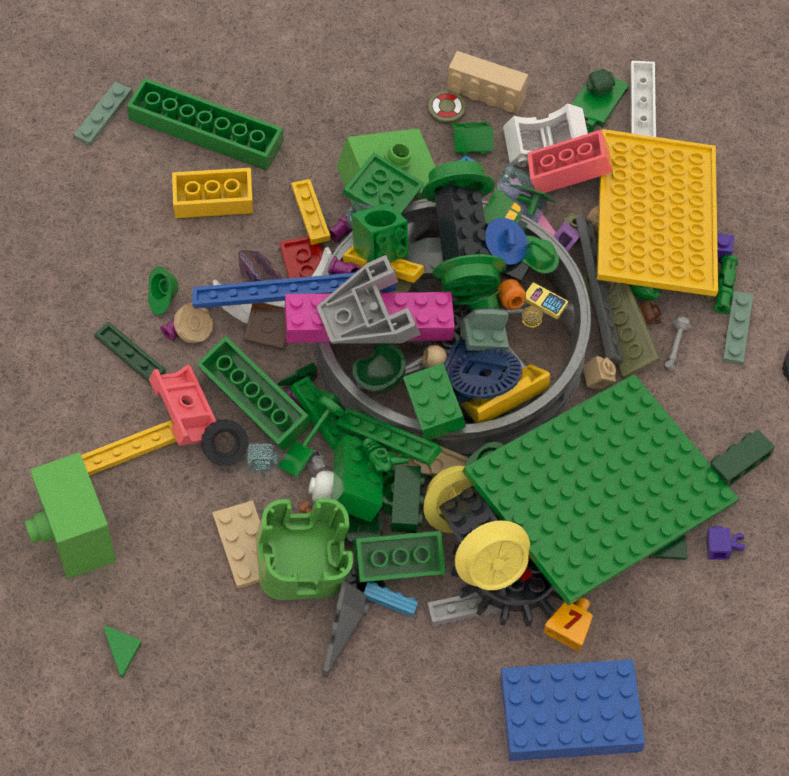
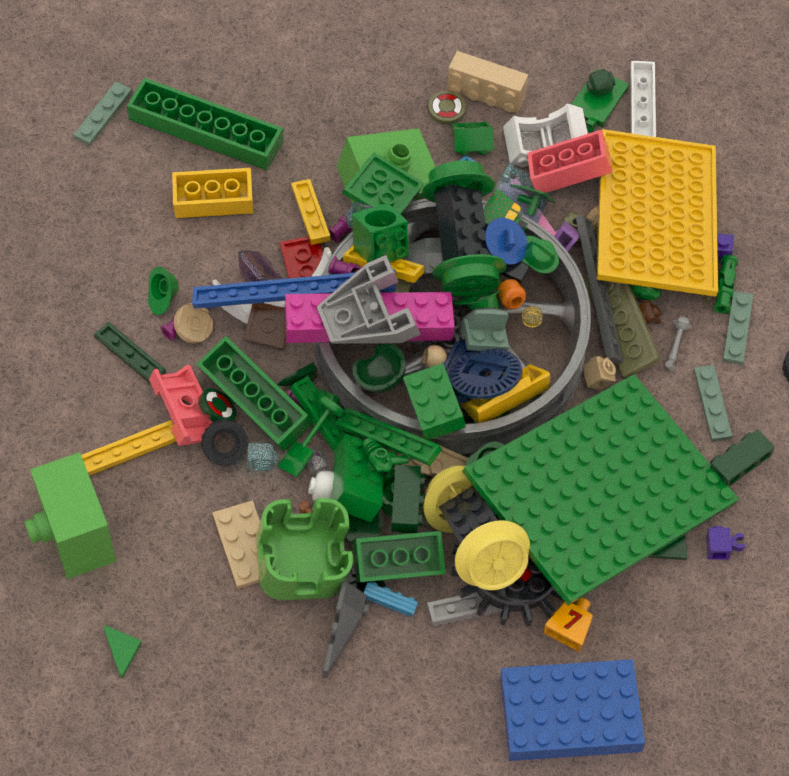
tile [524,282,568,320] -> none
none -> tile [198,388,236,422]
none -> sand green plate [694,365,732,442]

